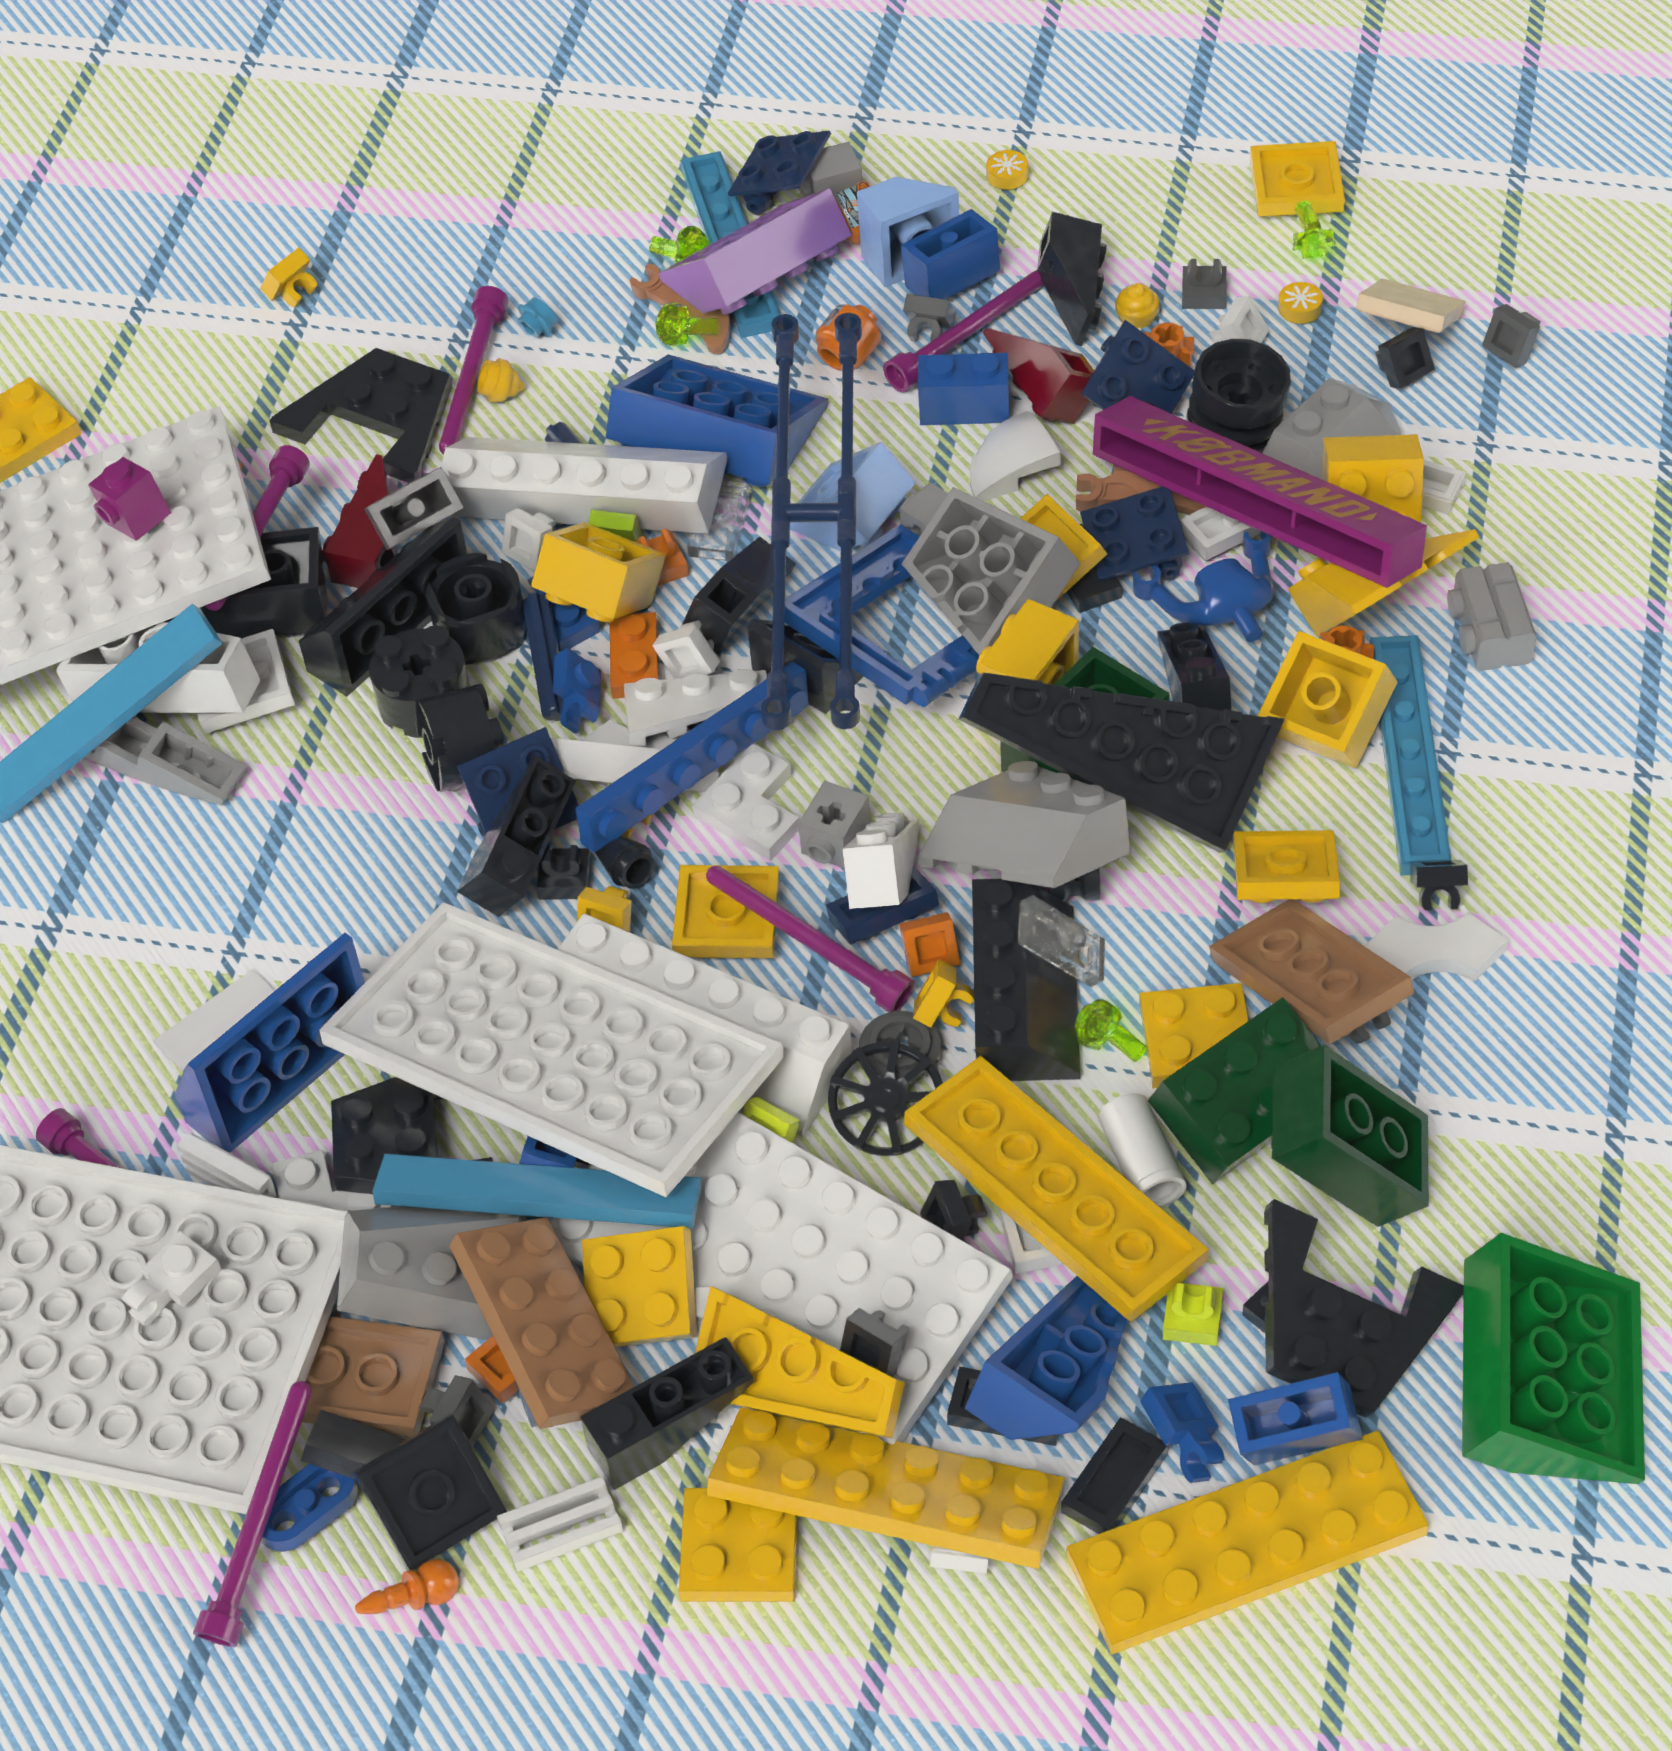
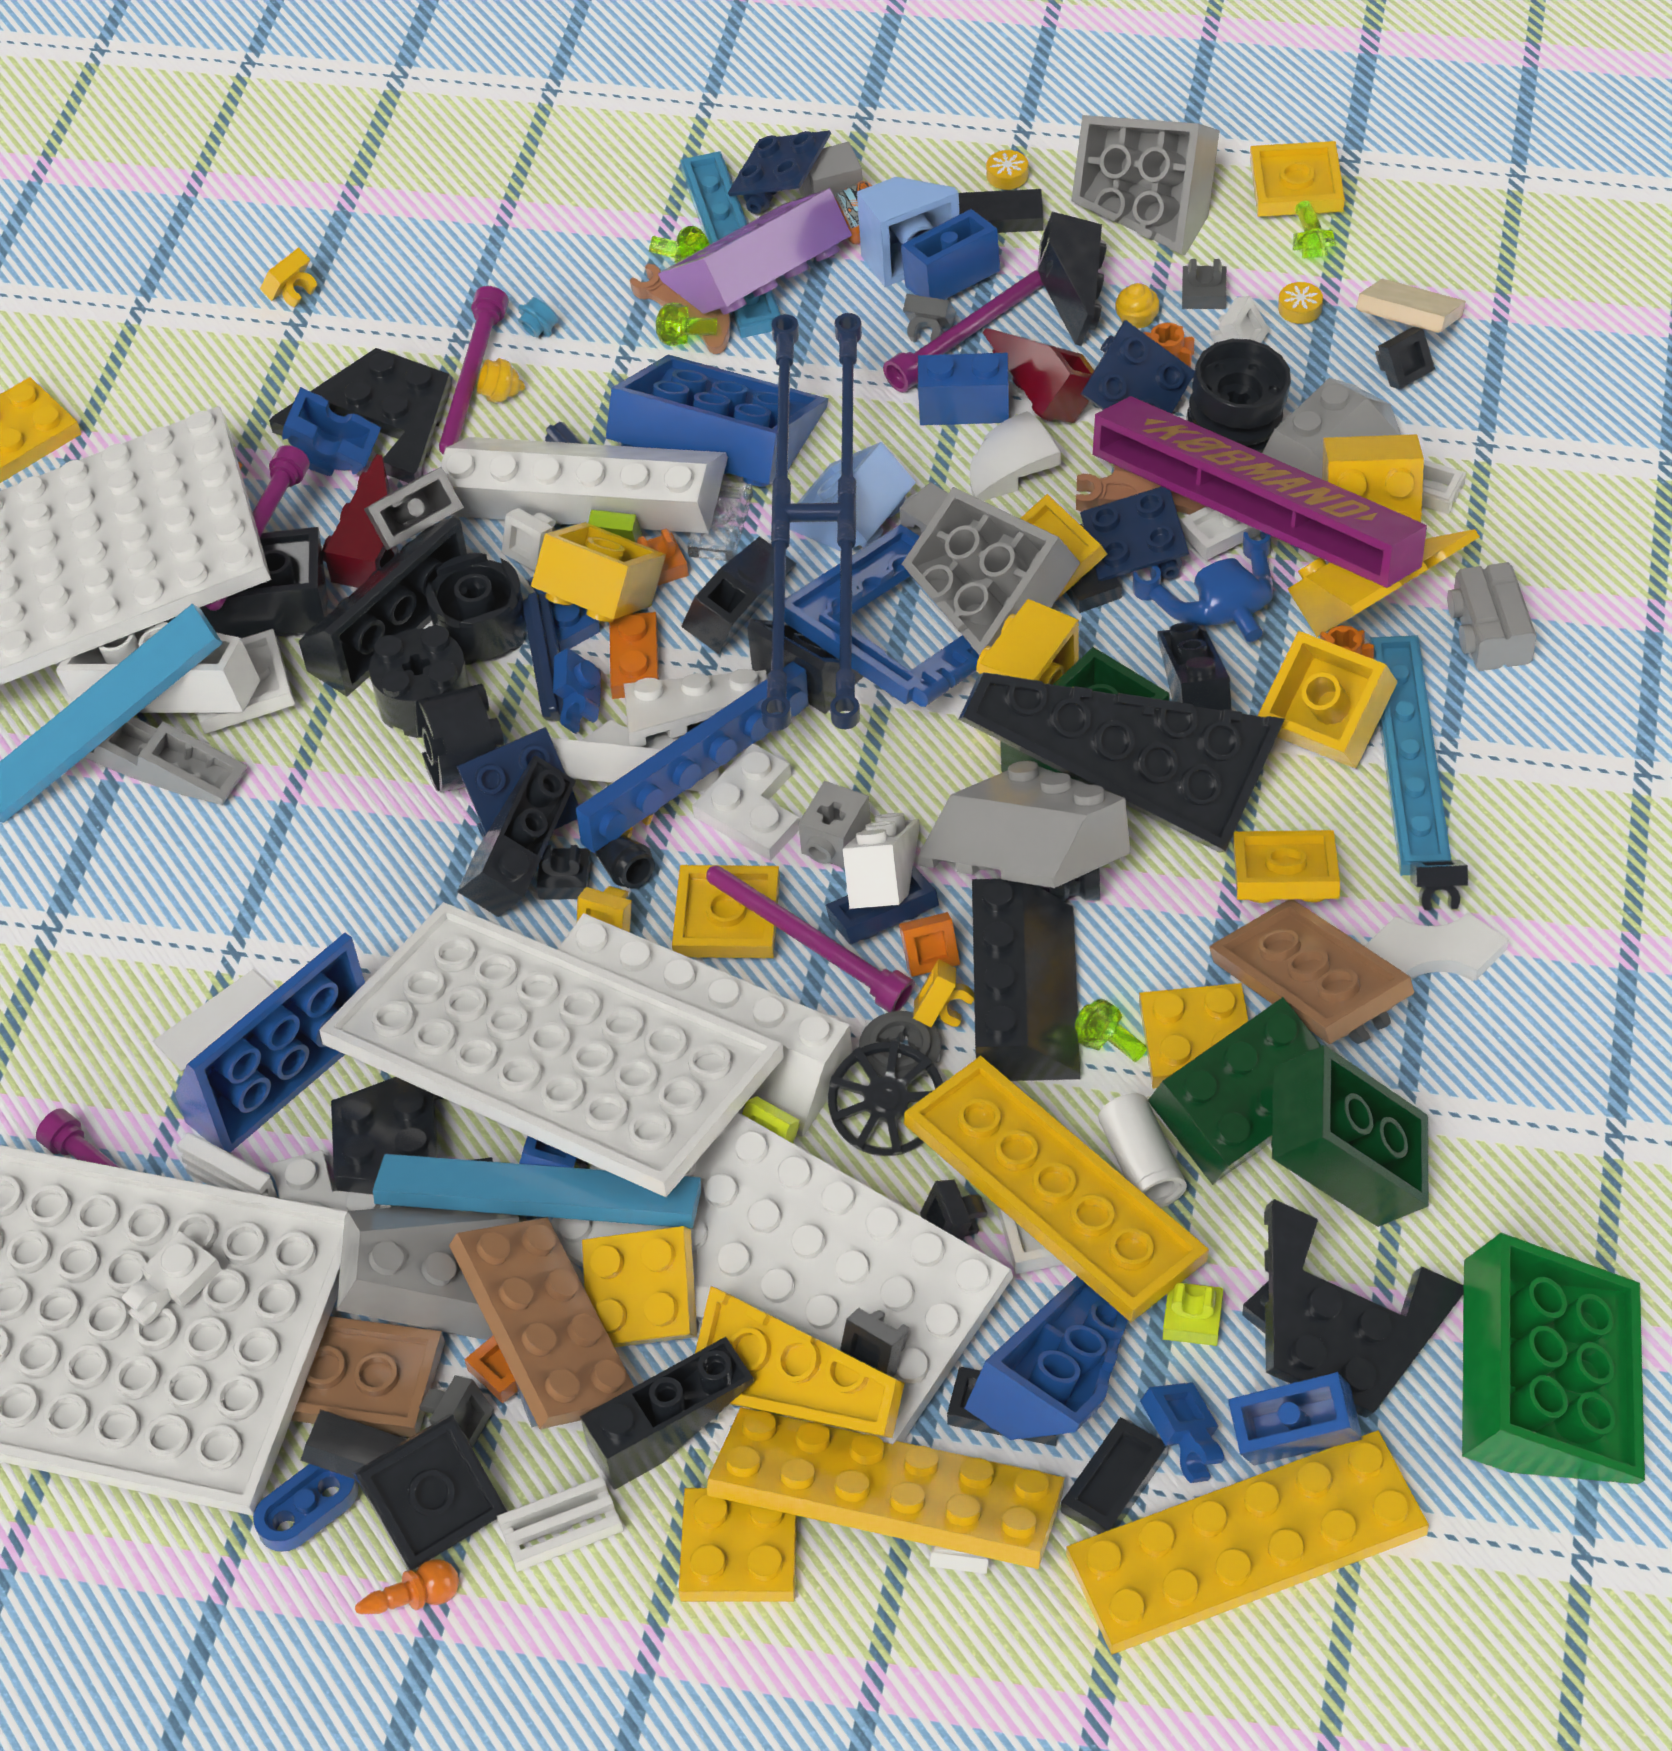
magenta brick [88,457,171,541] -> none
magenta piece [193,1381,312,1647] -> none
white tile [652,620,720,679] -> none
orange head [815,304,881,371] -> none
clear plate [1018,895,1105,987] -> none
dark grey tile [1482,304,1541,368] -> none
none -> blue cylinder [282,387,381,476]
none -> black tile [959,189,1043,233]
none -> light grey wedge [1071,115,1220,255]

